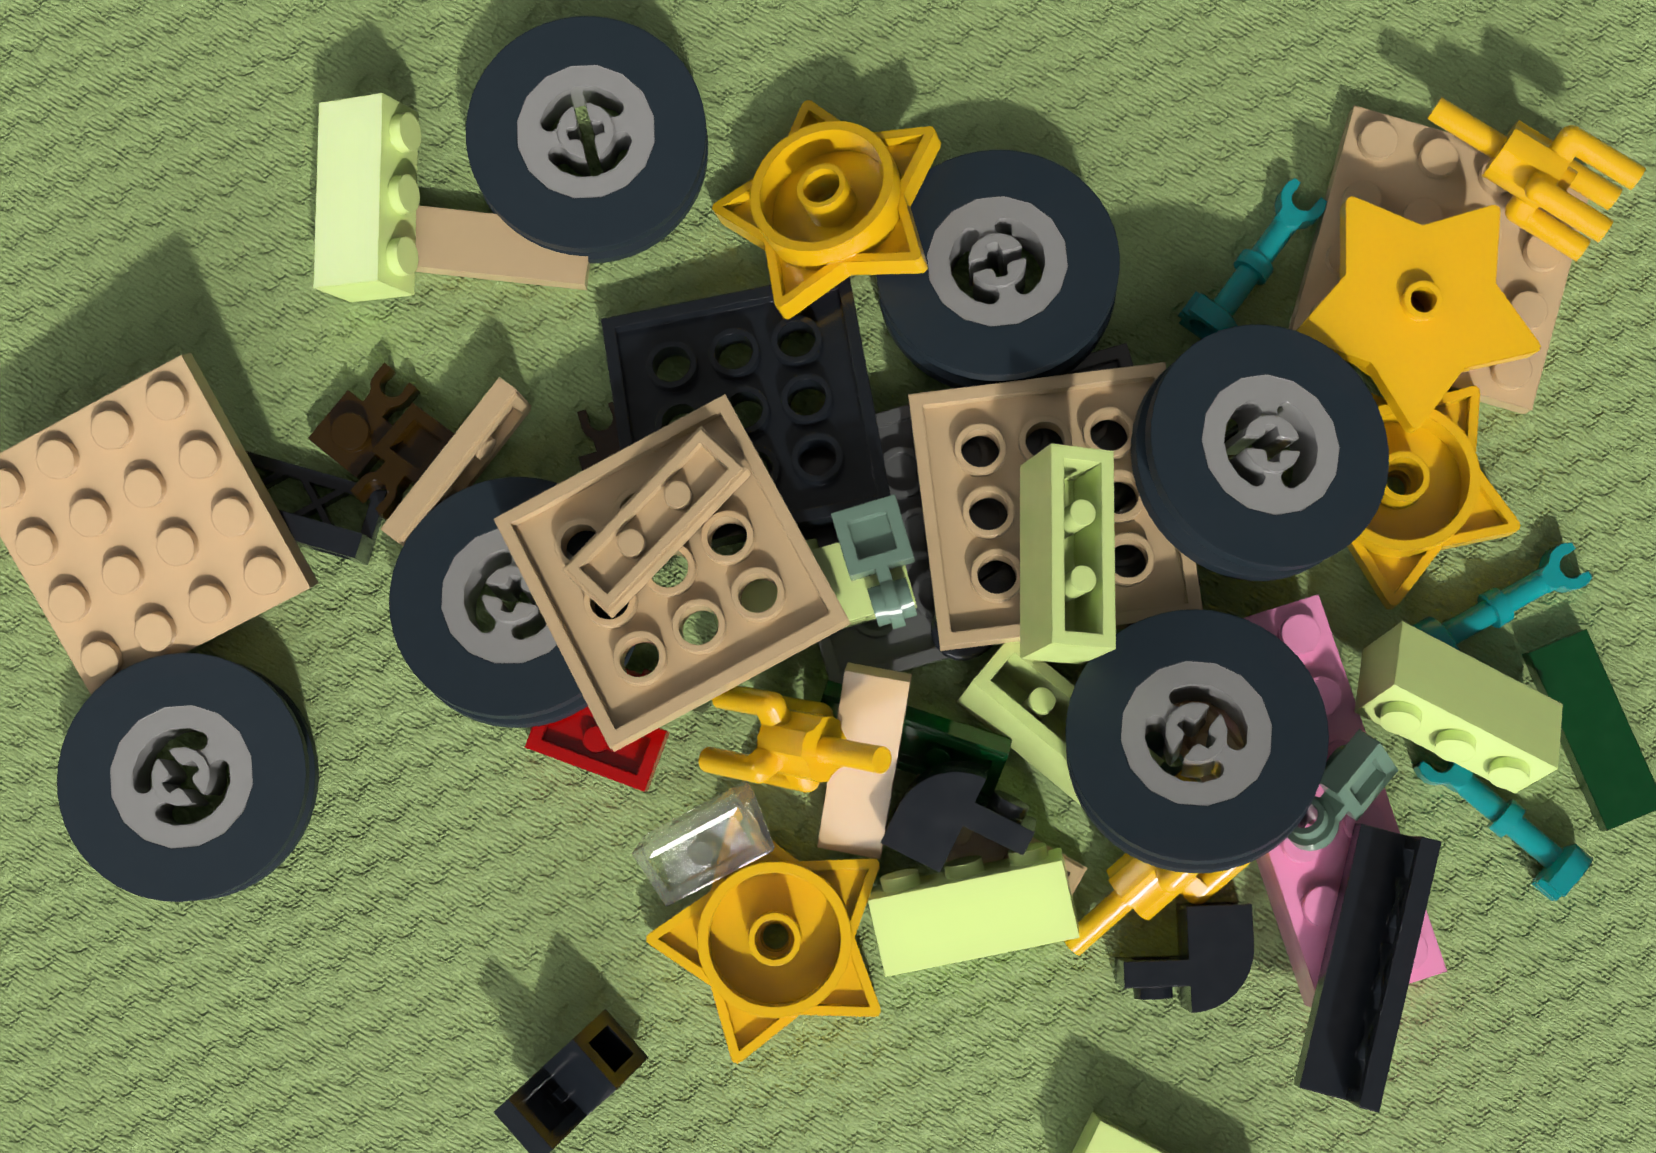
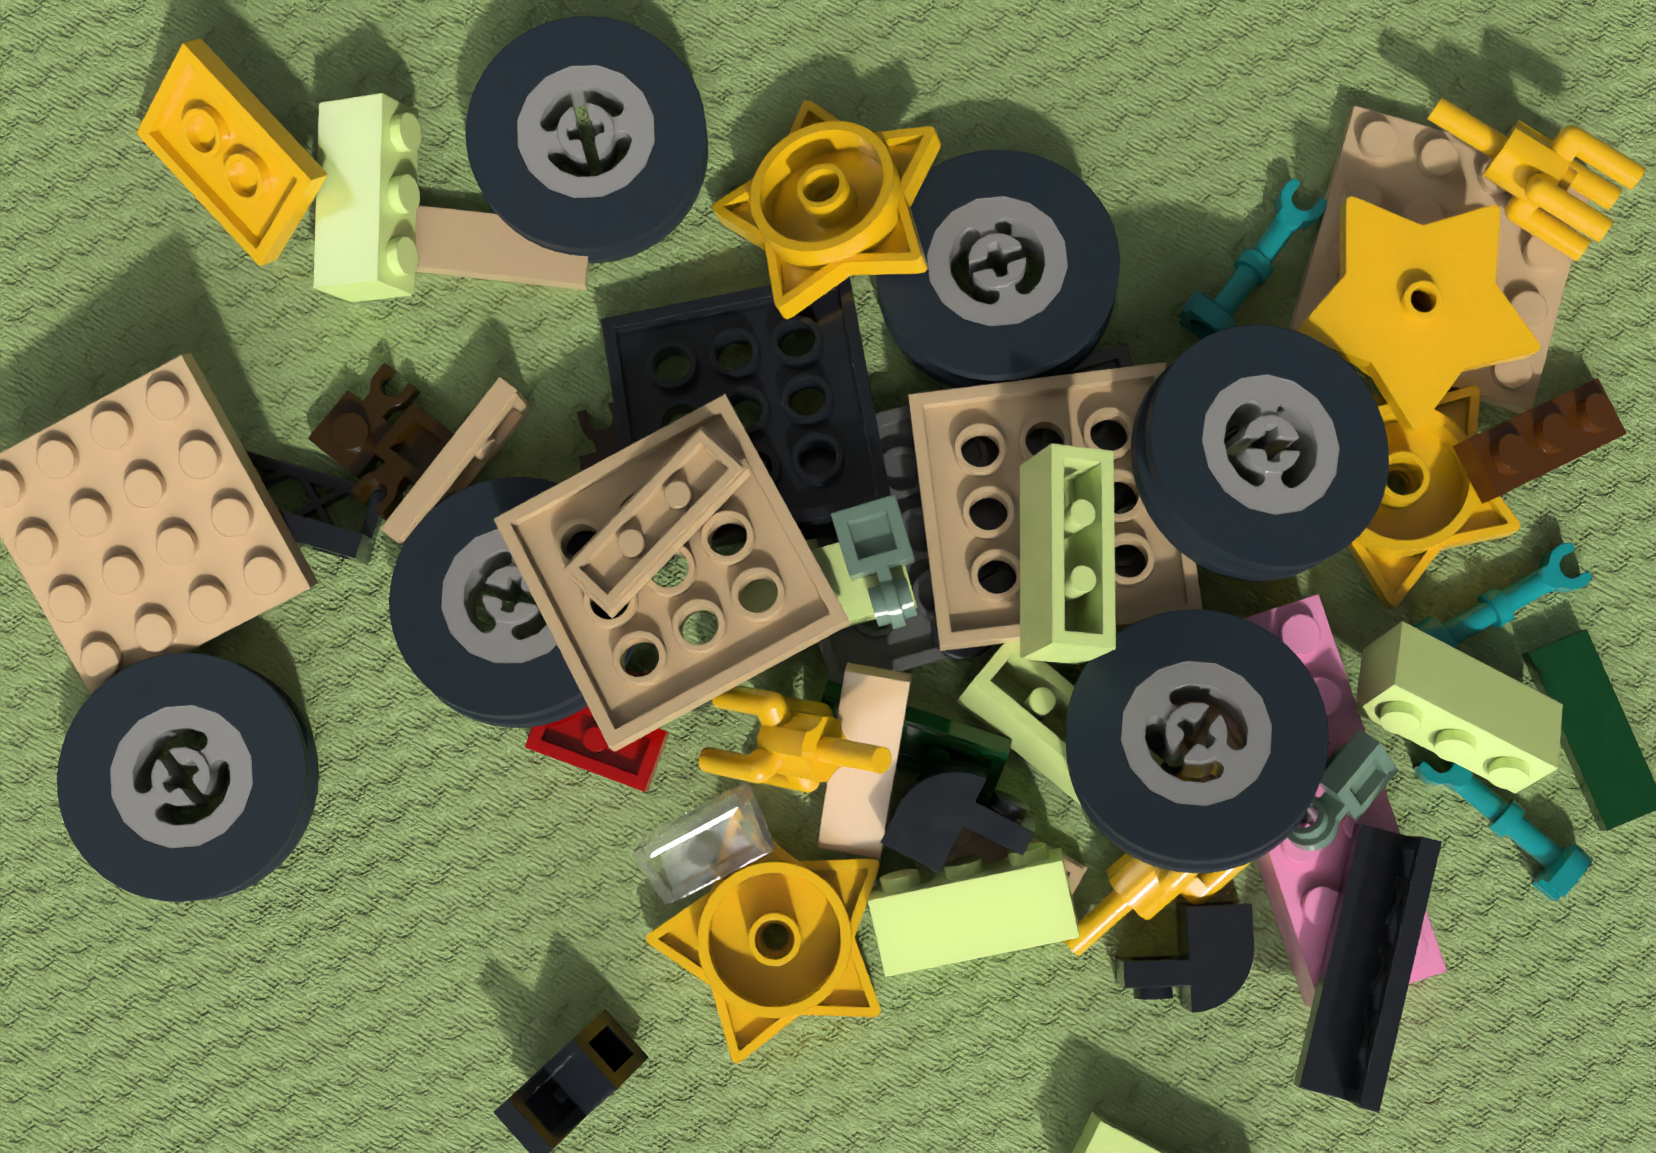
none -> yellow plate [136,38,328,266]
none -> reddish brown plate [1453,378,1627,504]

